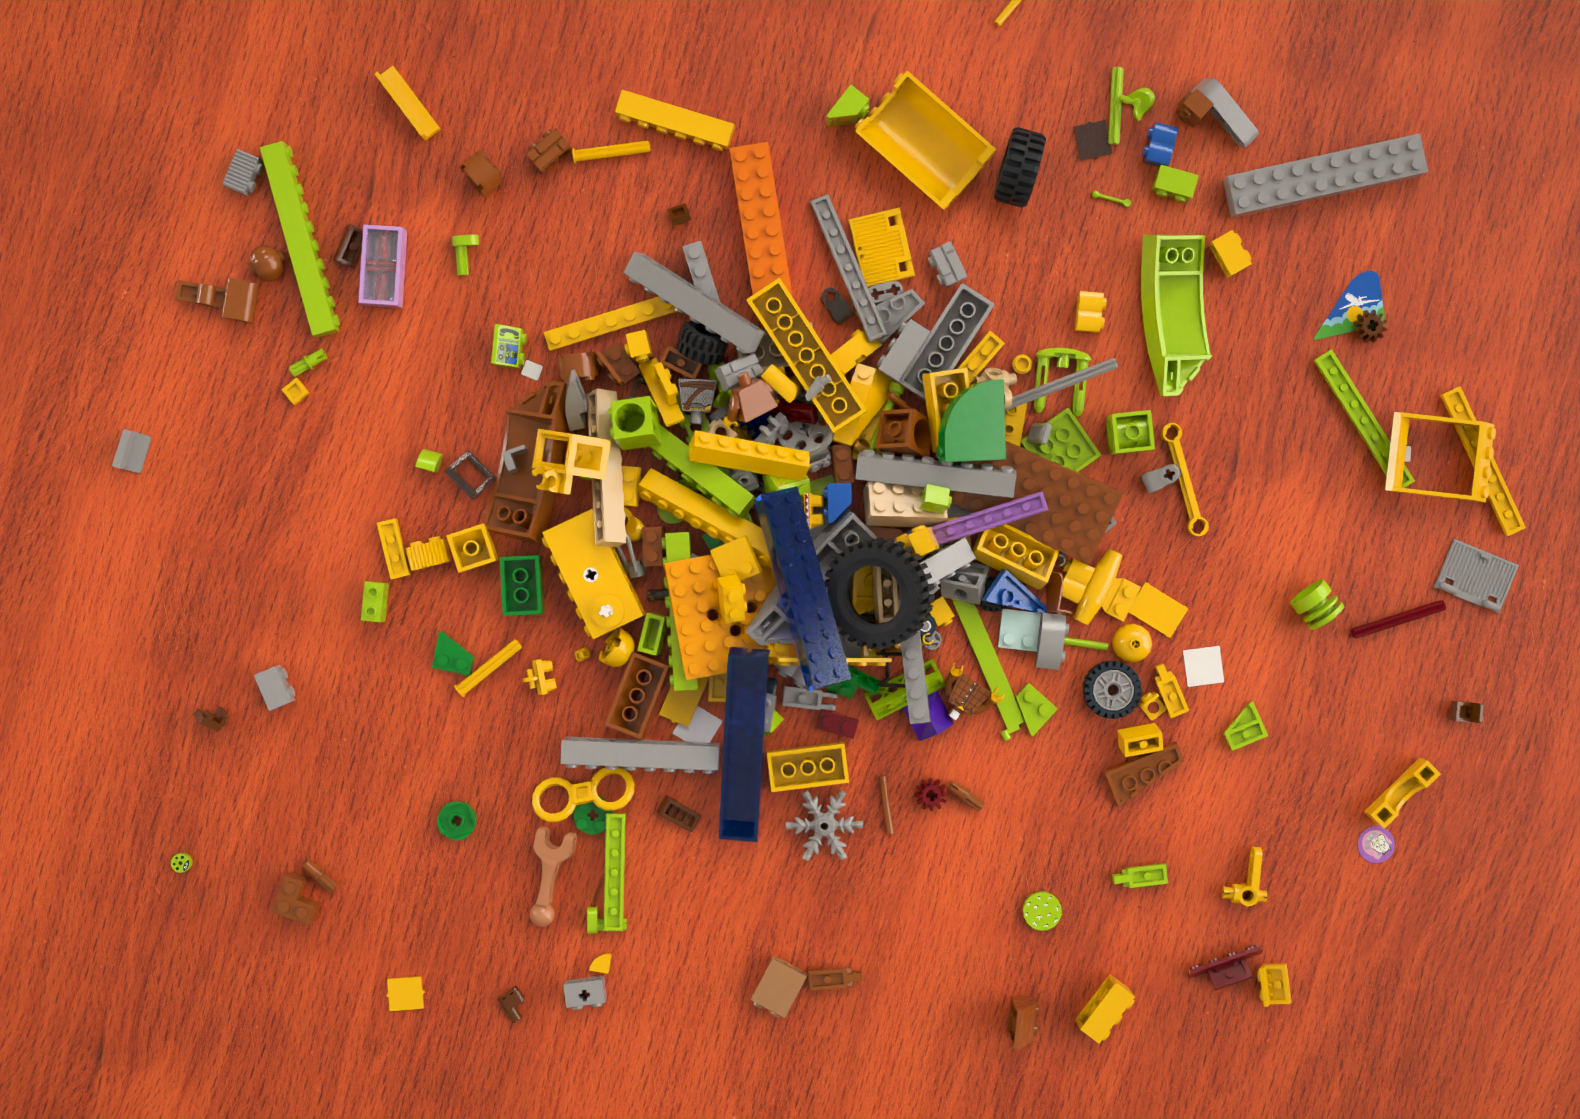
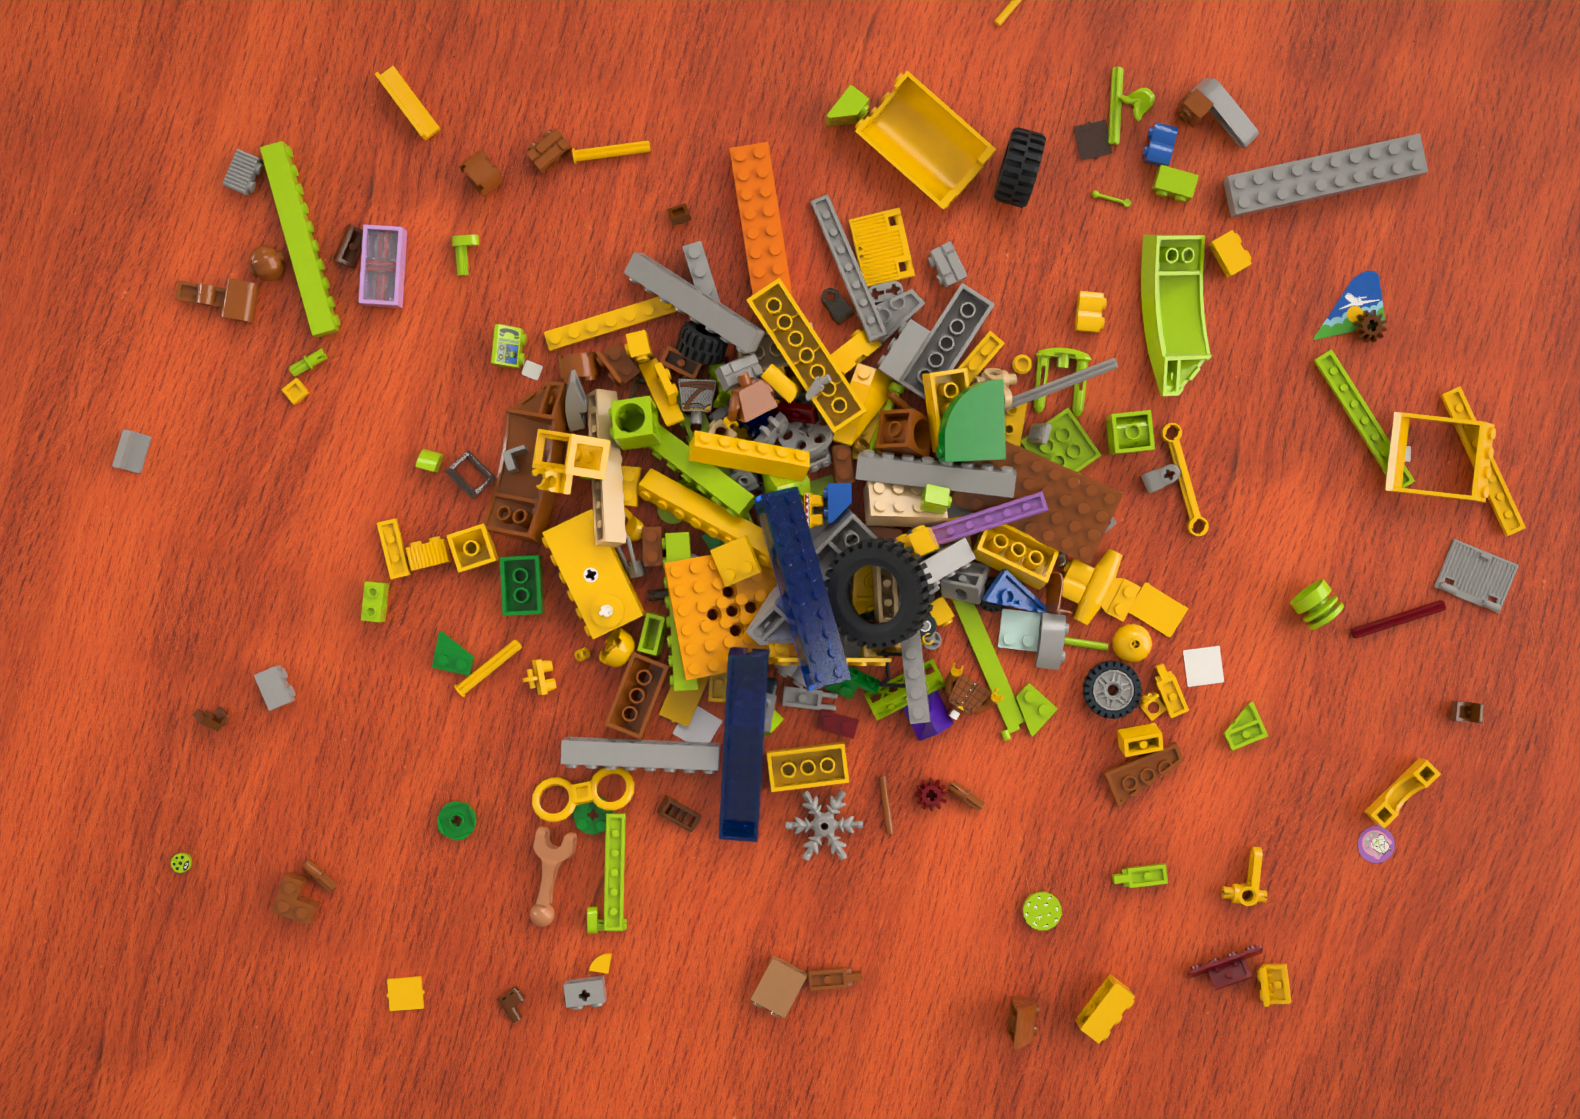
yellow brick [615,90,735,151] -> none
yellow brick [717,574,747,624] -> none

